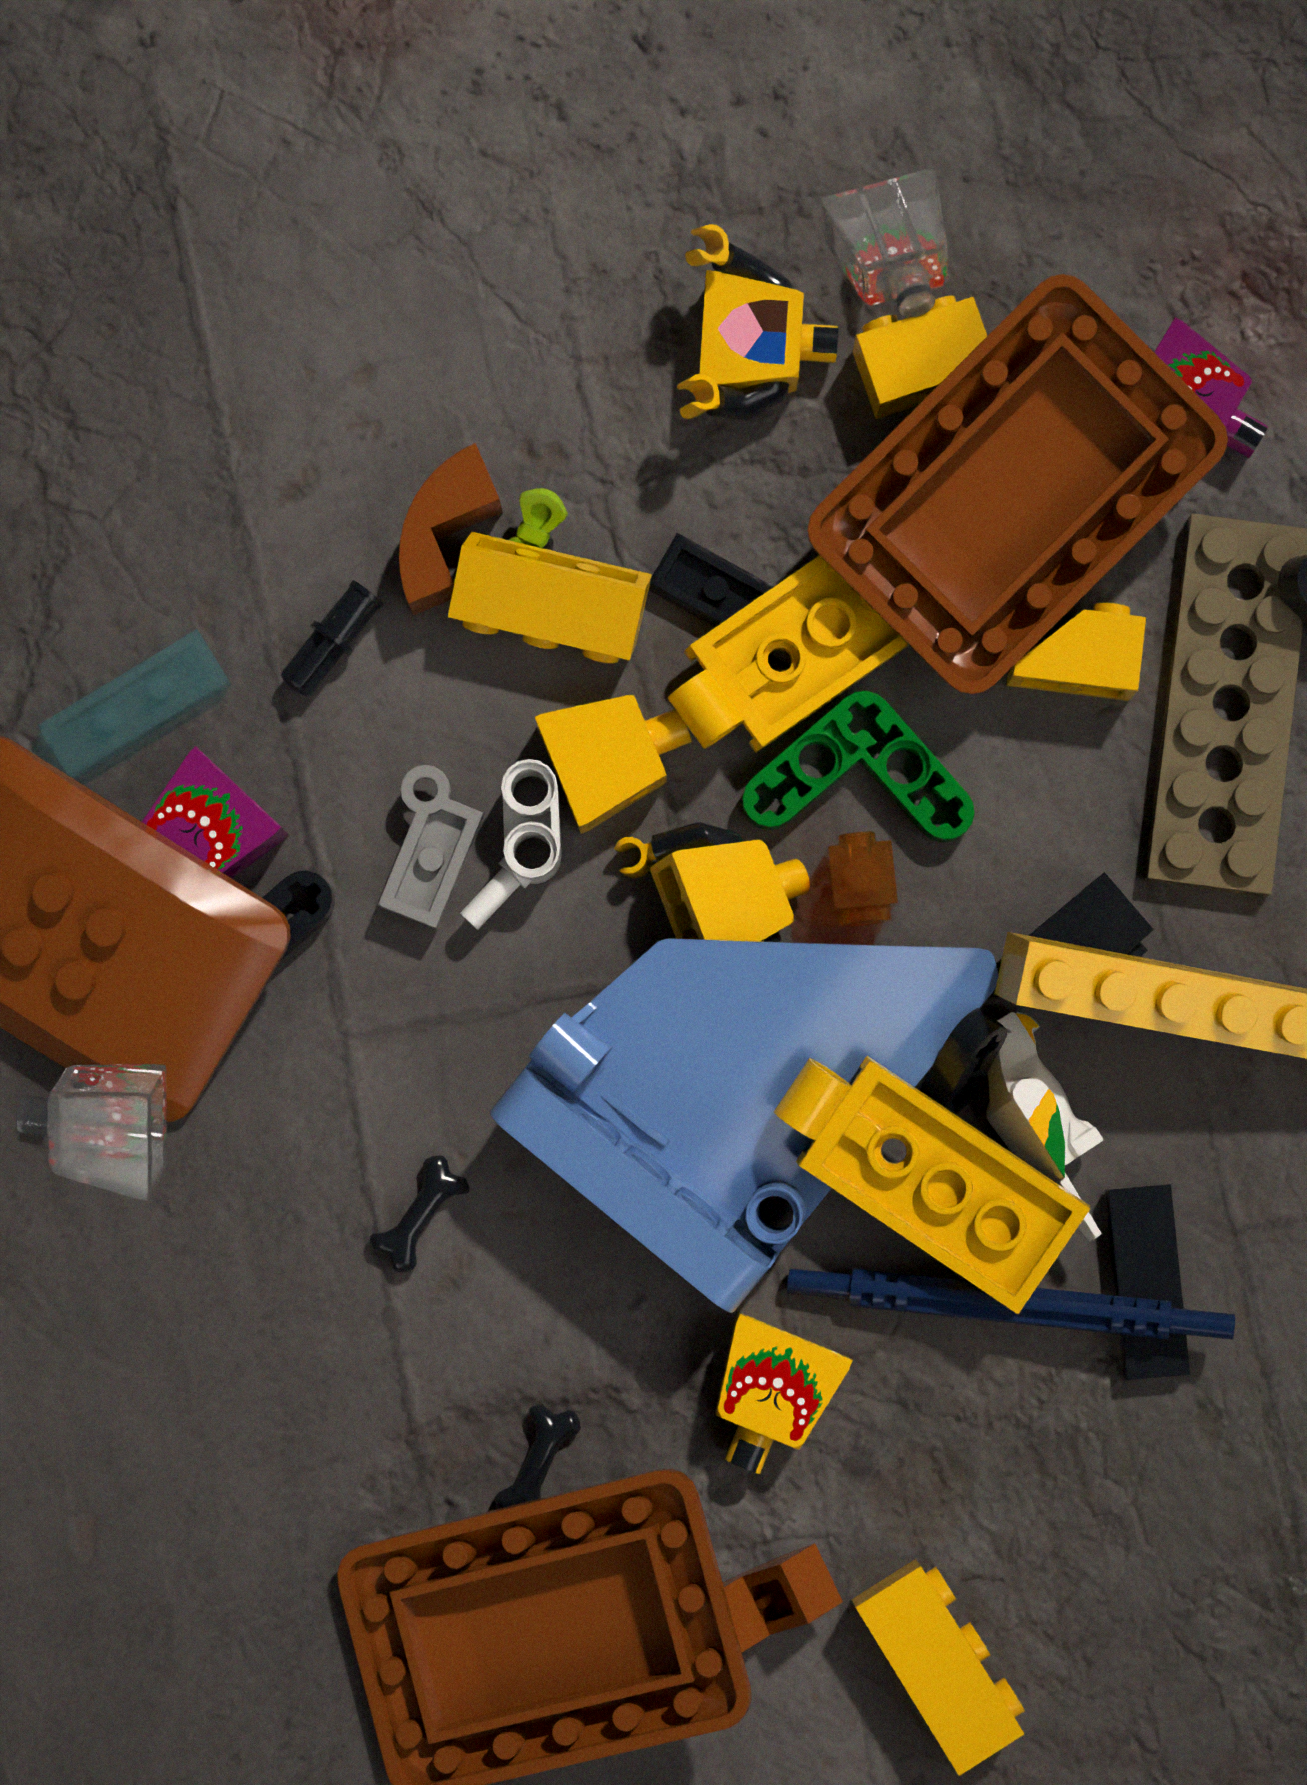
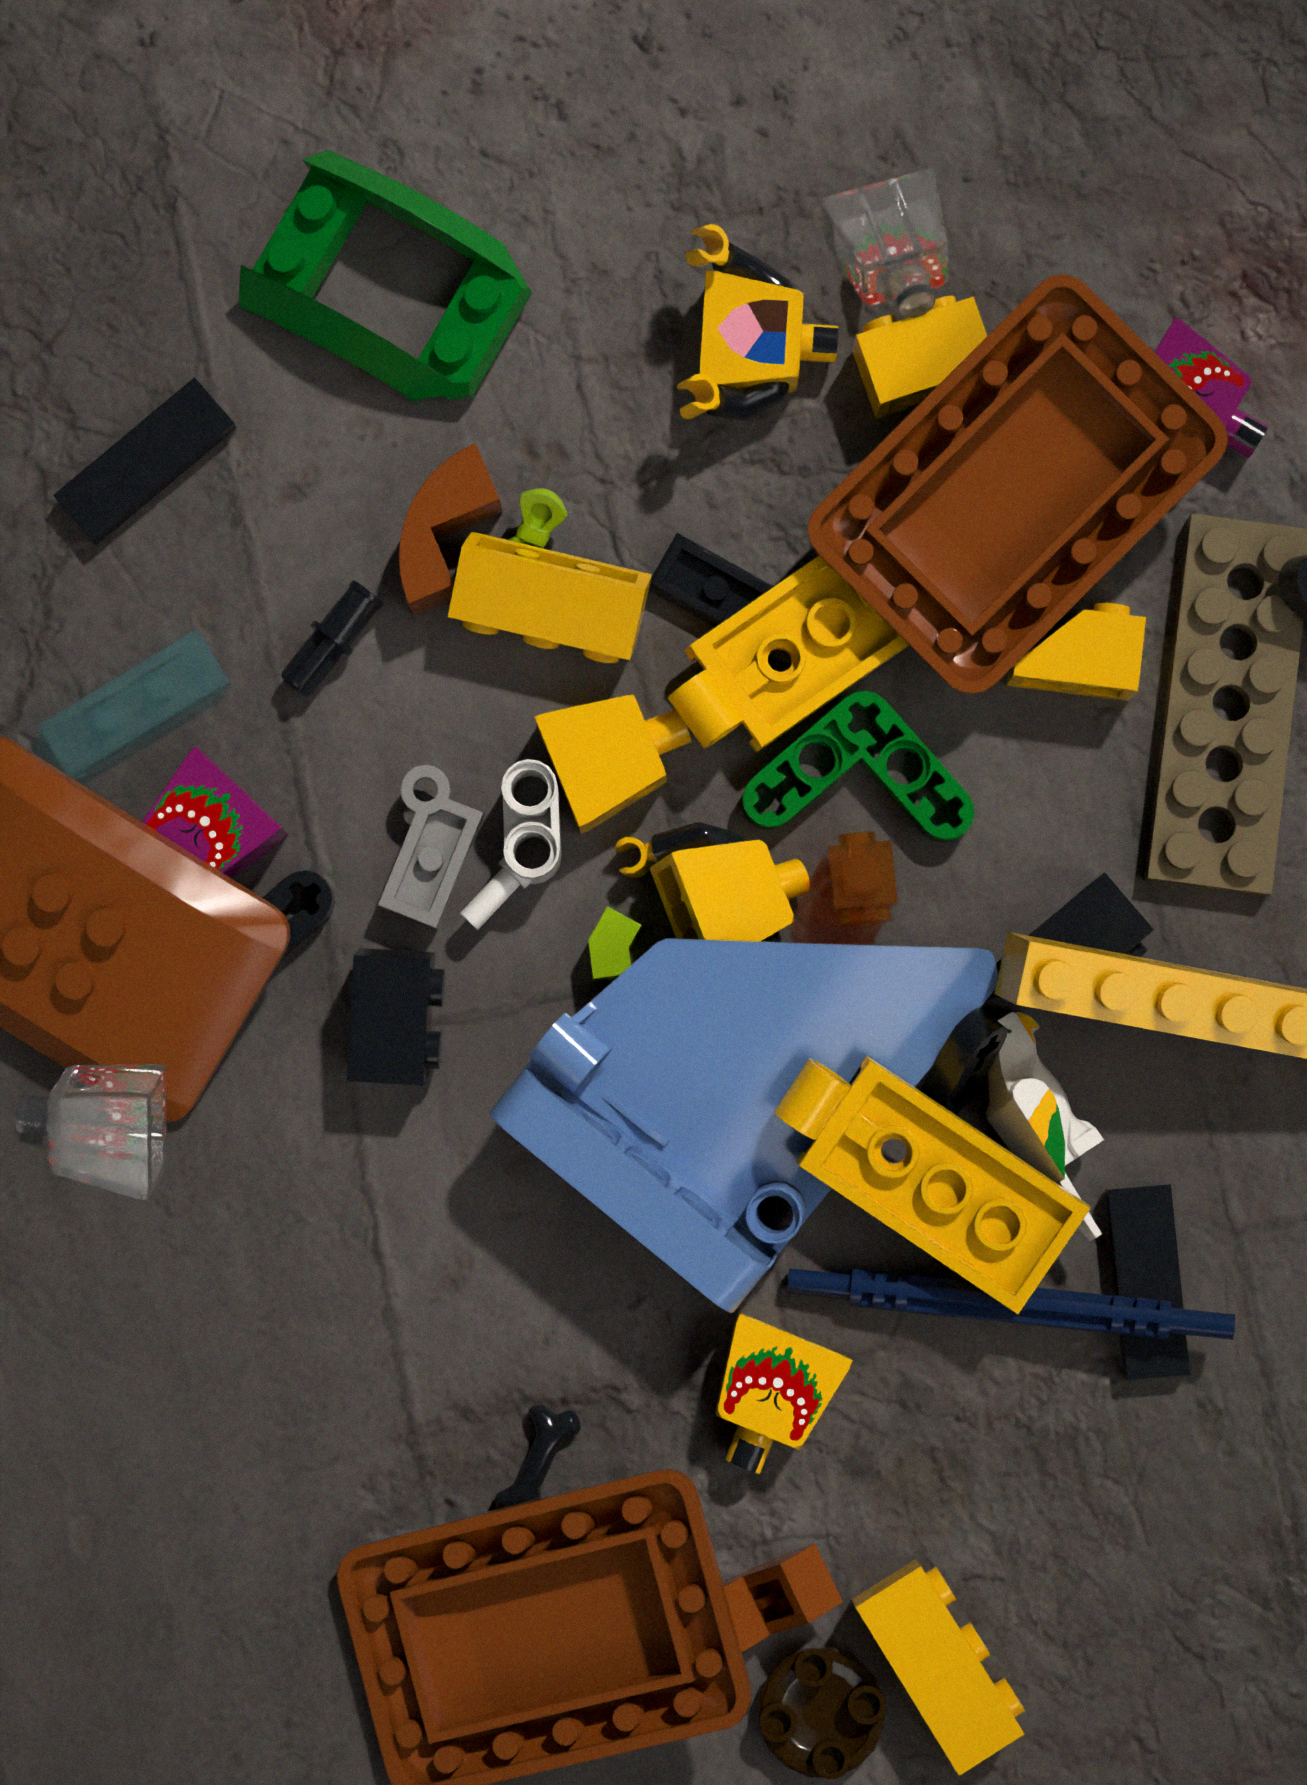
black piece [370,1155,470,1272] -> none
none -> black tile [53,377,237,545]
none -> green wedge [238,150,532,404]
none -> black brick [347,948,445,1086]
none -> lime piece [588,906,642,982]
none -> dark brown dish [759,1648,886,1779]

